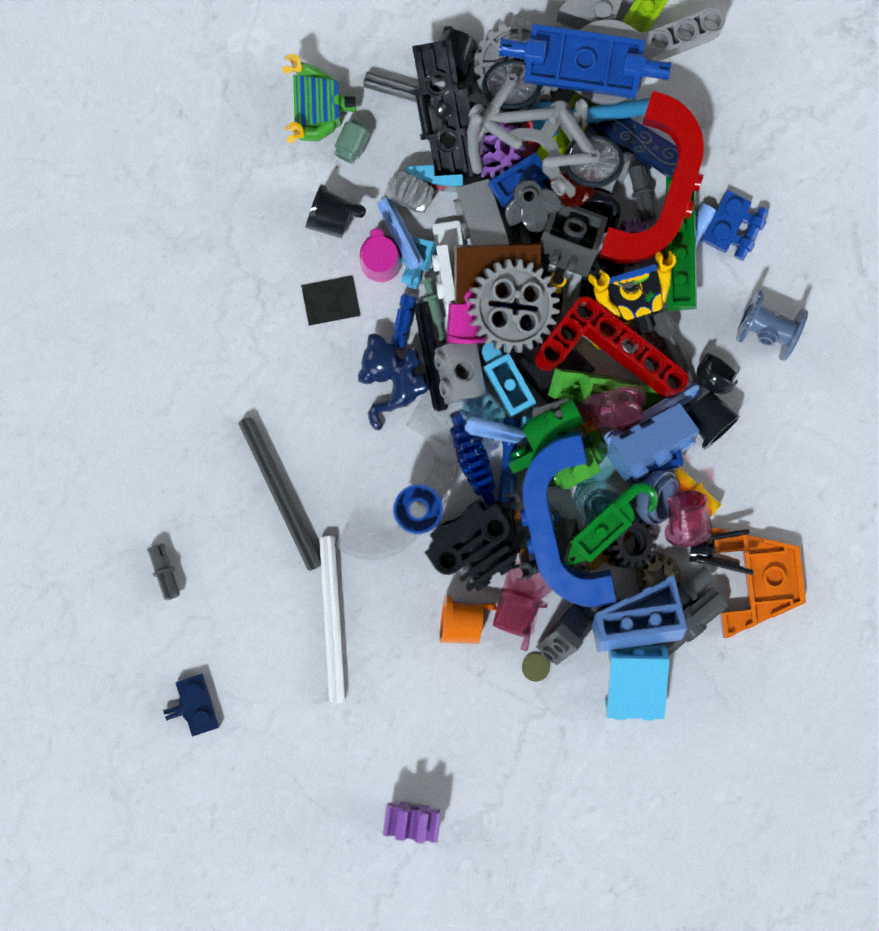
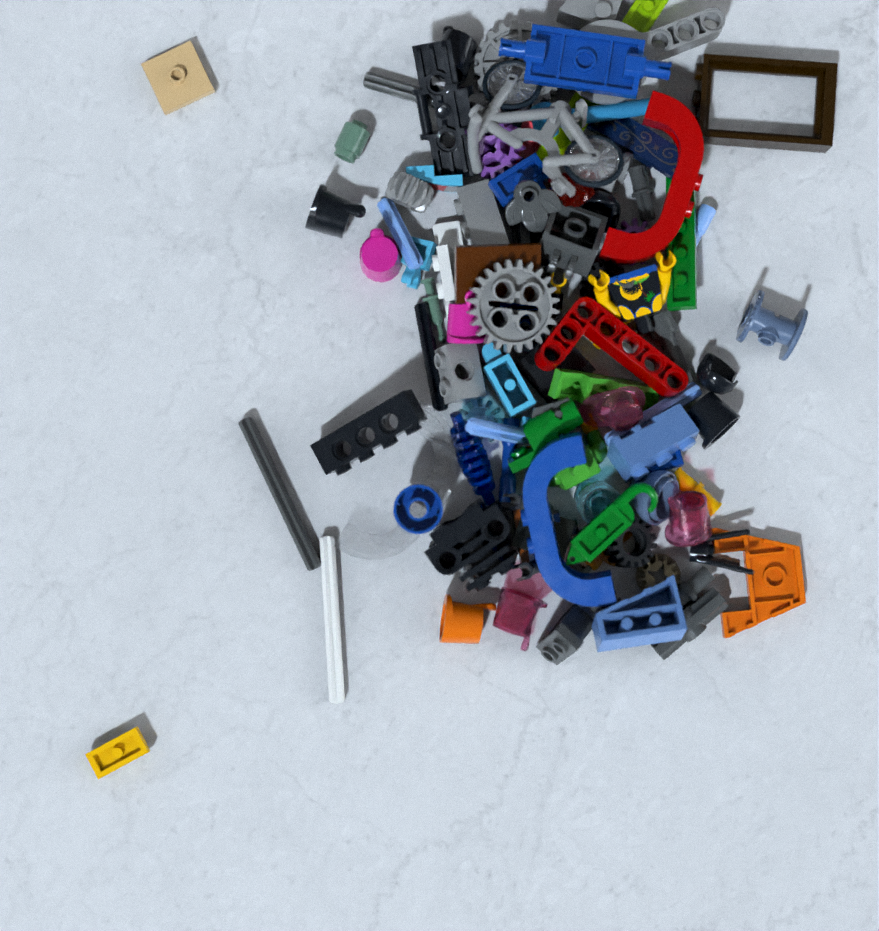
dark grey axle [147,543,180,600] -> none
dark blue plate [163,673,220,737] -> none
torso [282,54,357,143] -> none
pearl dark grey sticker [301,275,360,326] -> none
dark blue animal [358,333,429,431] -> none
medium lavender gear [383,802,442,844] -> none
blue axle [390,294,416,349] -> none
olive piece [522,653,550,682] -> none
medium azure panel [605,645,669,721] -> none
blue plate [701,190,769,261] -> none
none -> yellow plate [85,726,150,779]
none -> tan plate [141,40,215,115]
none -> black brick [310,389,428,476]
none -> dark brown door [692,54,838,153]

